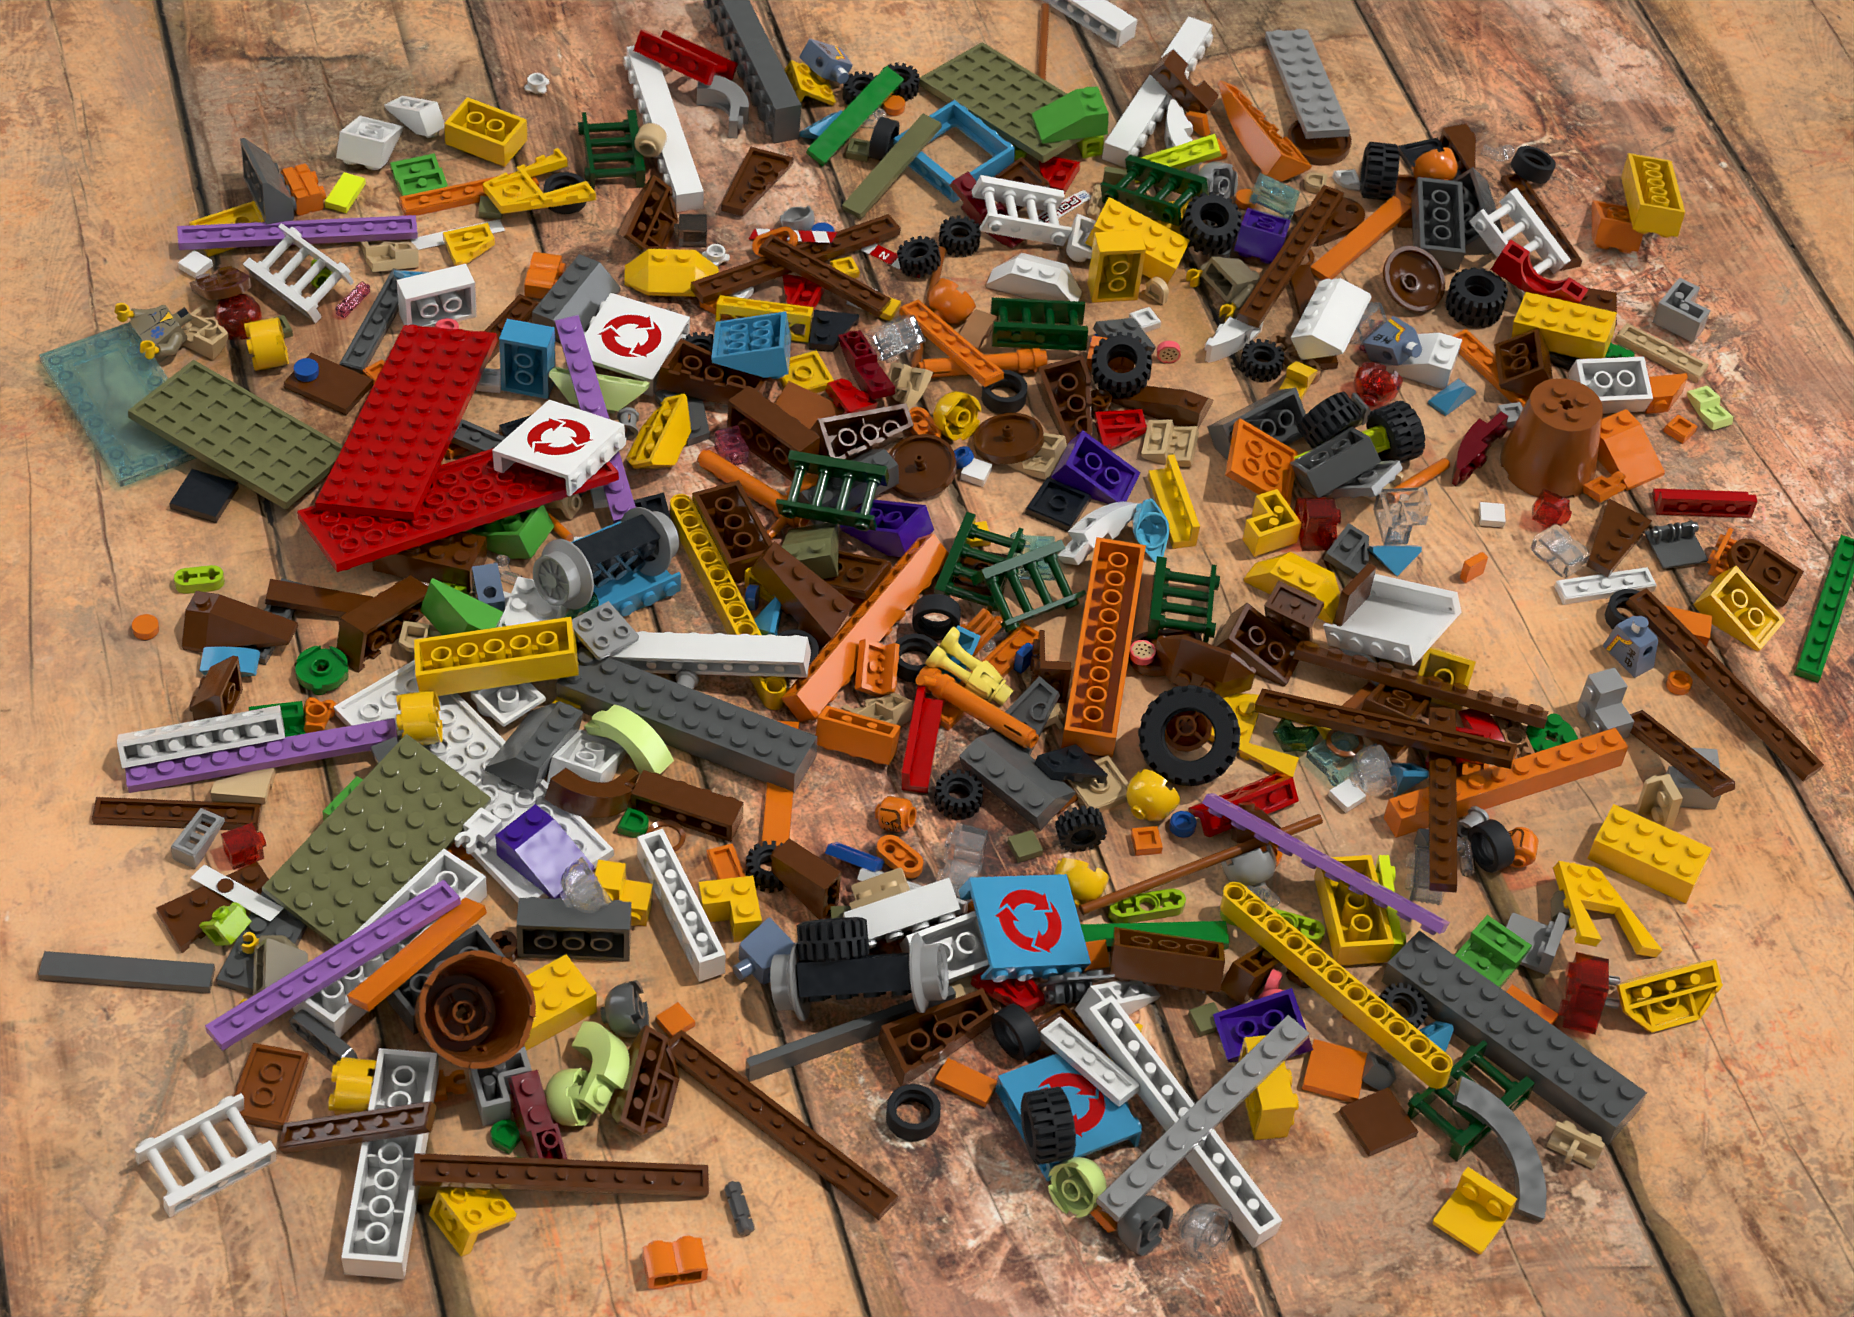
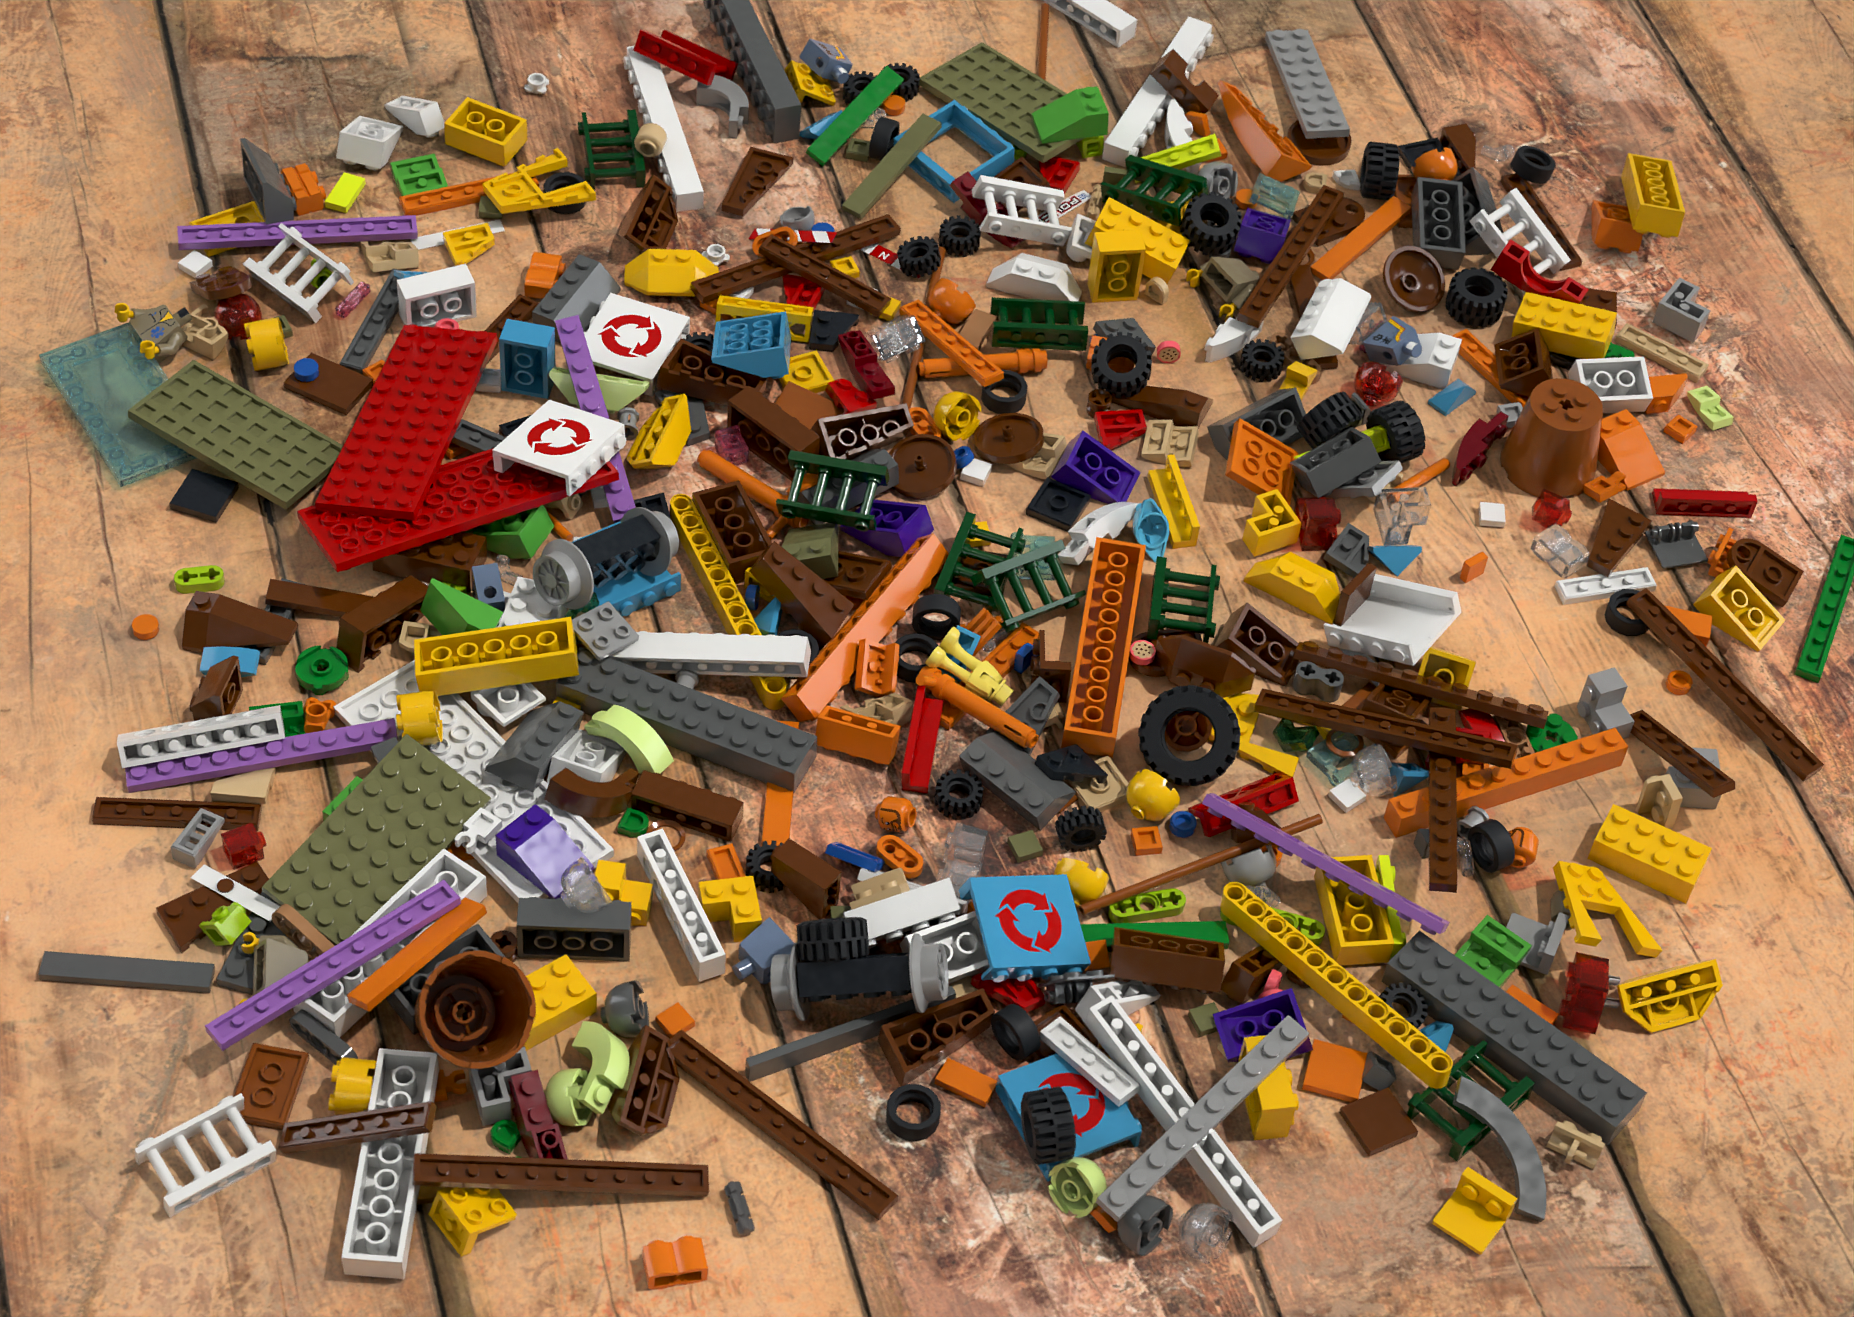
clear smoke brick [674,214,707,247] -> none
tan slope [887,362,933,410] -> none
reddish brown wedge [1035,354,1092,444] -> none
white tile [1129,307,1161,333] -> none
reddish brown bracket [1264,580,1324,643] -> none
clear brick [1405,844,1445,905] -> none
sand blue torso [1603,616,1658,678] -> none
none -> medium nougat beam [272,904,335,960]
none -> dark grey axle [1292,661,1344,703]

